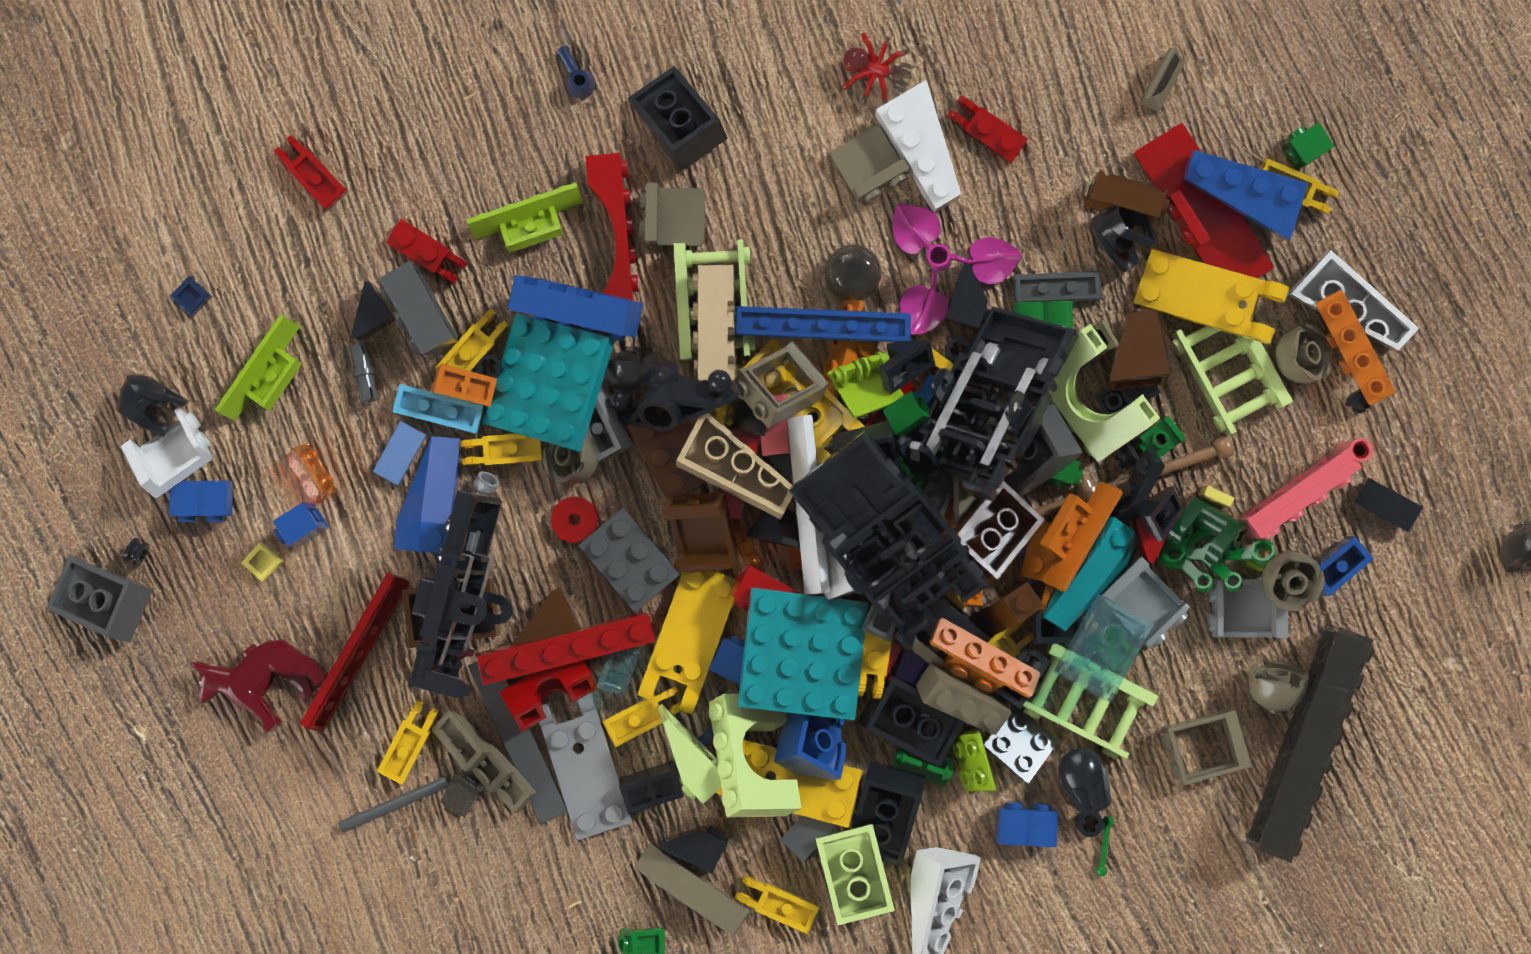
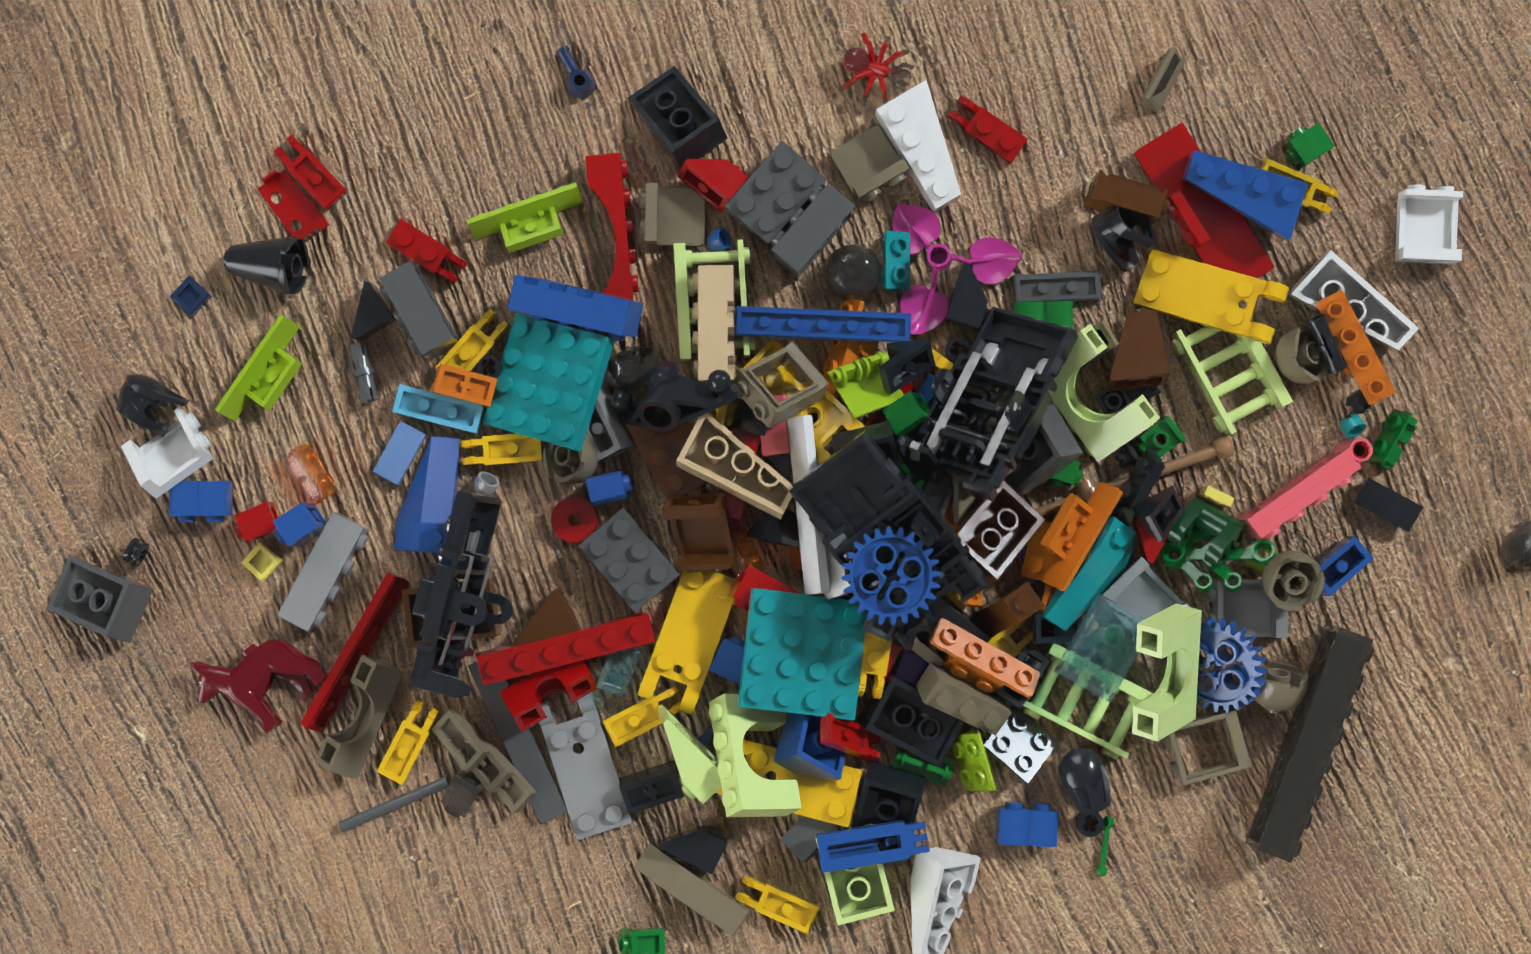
none -> black cone [223,236,309,294]
none -> red brick [234,502,279,542]
none -> red piece [258,169,330,243]
none -> light grey brick [277,512,369,632]
none -> dark tan arch [315,654,404,779]
none -> blue brick [586,470,634,507]
none -> red slope [677,159,749,213]
none -> blue hinge [706,228,732,252]
none -> dark grey brick [725,141,826,248]
none -> dark grey brick [771,183,856,280]
none -> blue hinge [816,820,930,873]
none -> red hinge [820,713,881,762]
none -> blue gear [841,526,941,626]
none -> teal hinge [881,230,910,291]
none -> yellowish green arch [1132,603,1202,742]
none -> blue gear [1197,618,1268,713]
none -> black pin [1307,314,1347,374]
none -> teal hinge [1340,413,1366,439]
none -> green hinge [1368,409,1418,471]
none -> white panel [1395,184,1463,265]

